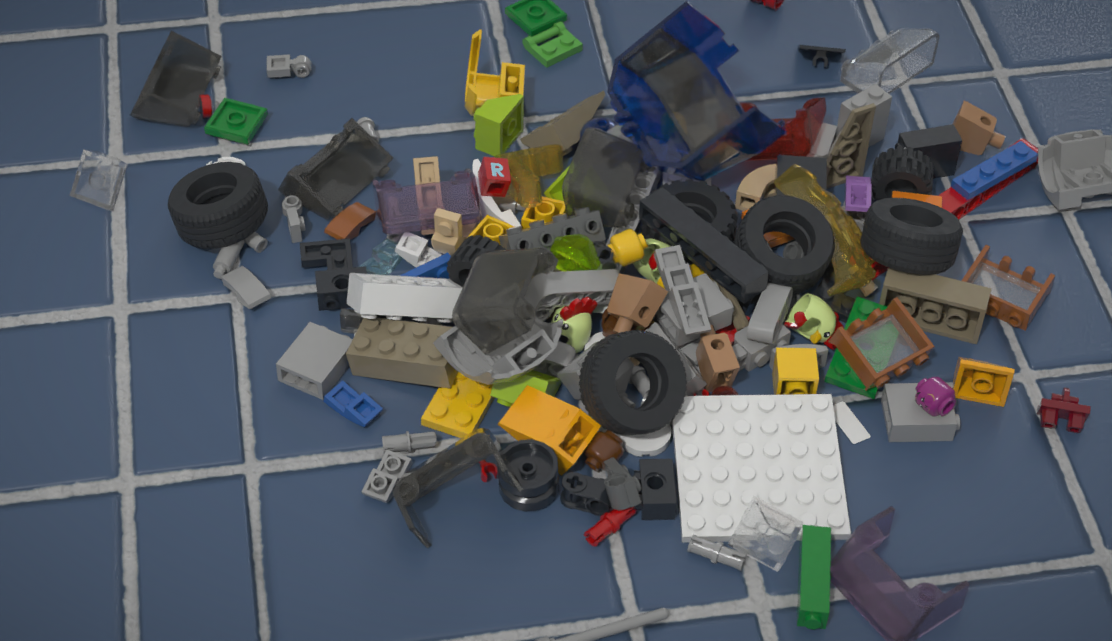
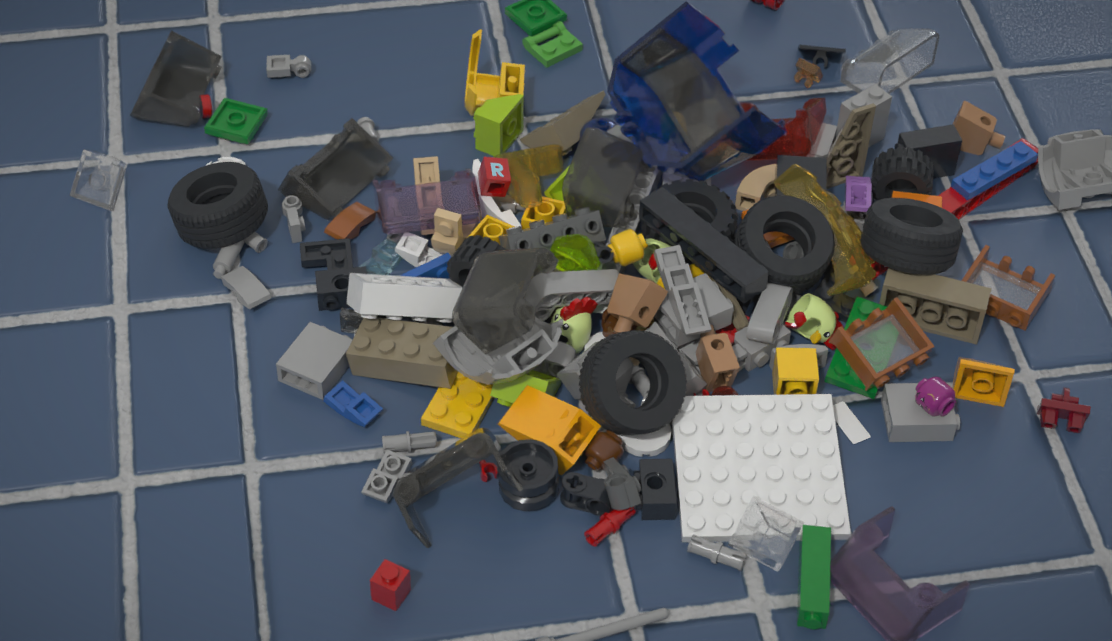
none -> red brick [370,559,411,611]
none -> clear orange tile [794,58,823,88]

